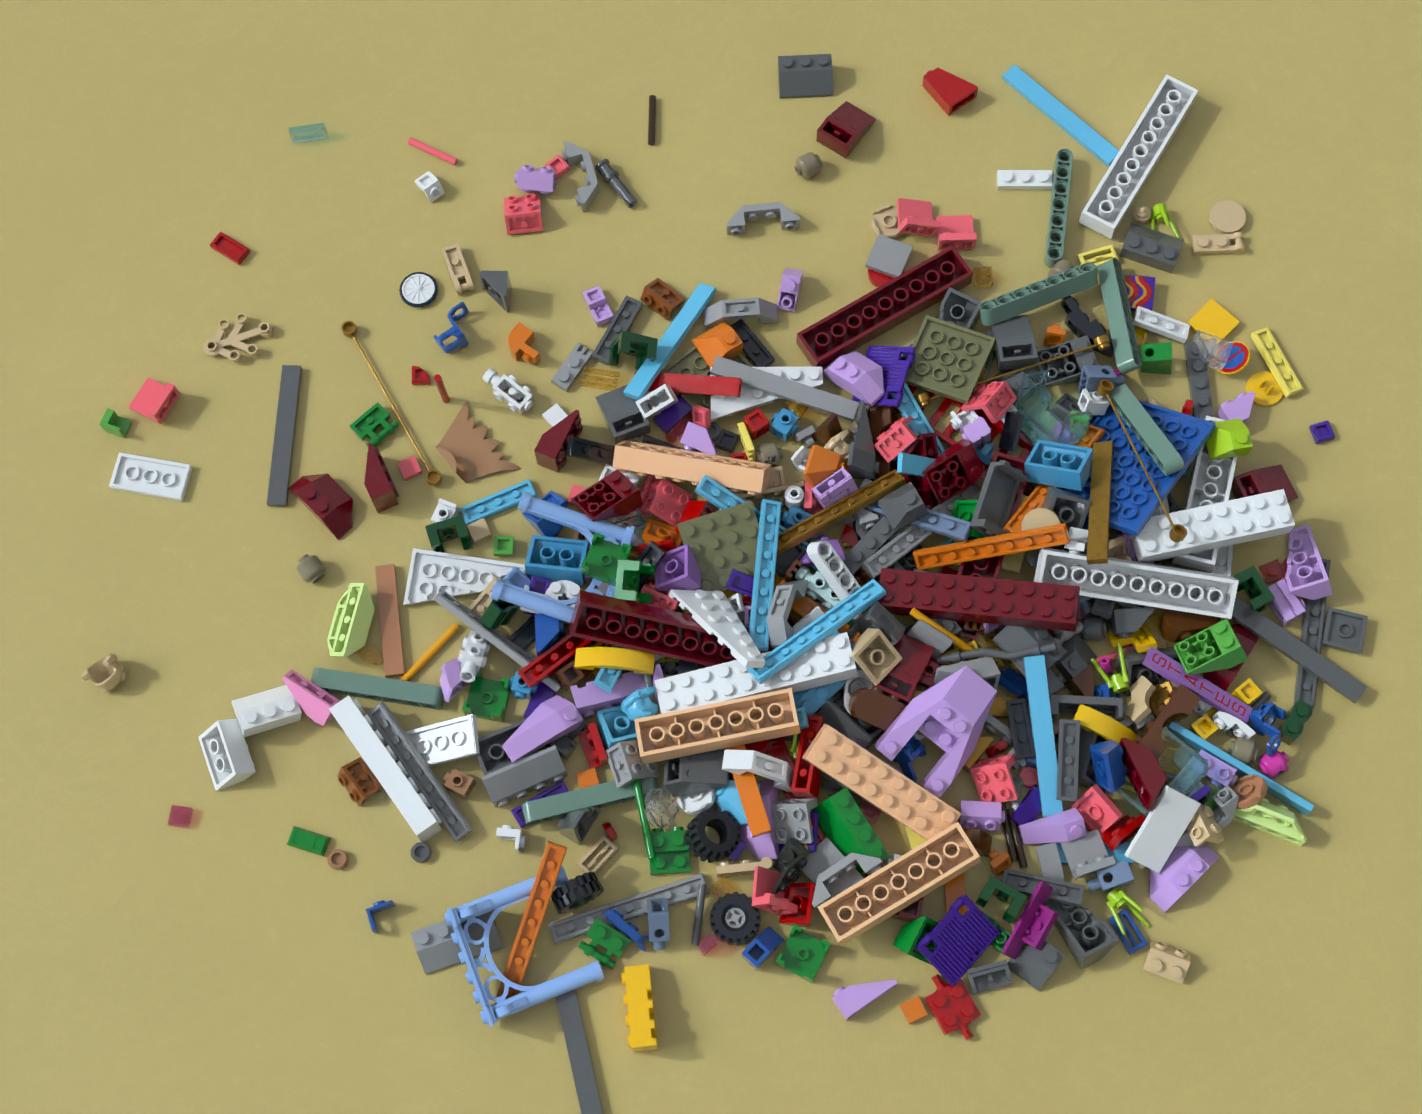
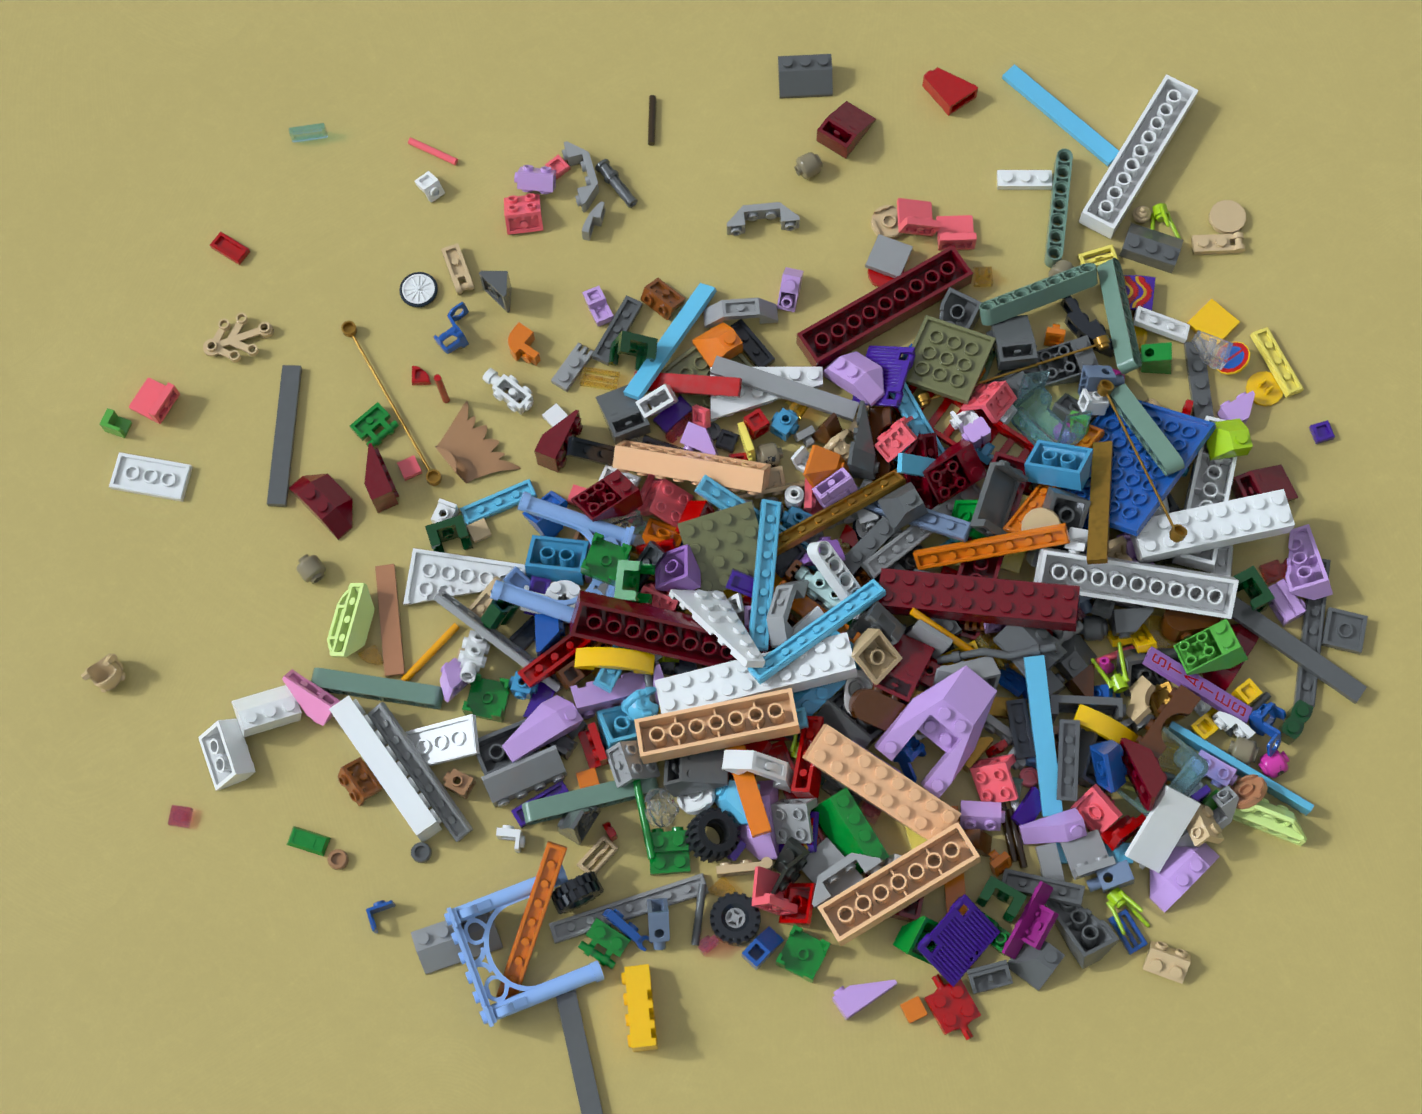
bright green plate [493,536,514,557] -> none
black slope [999,412,1024,452] -> none
none -> light grey slope [582,201,606,241]

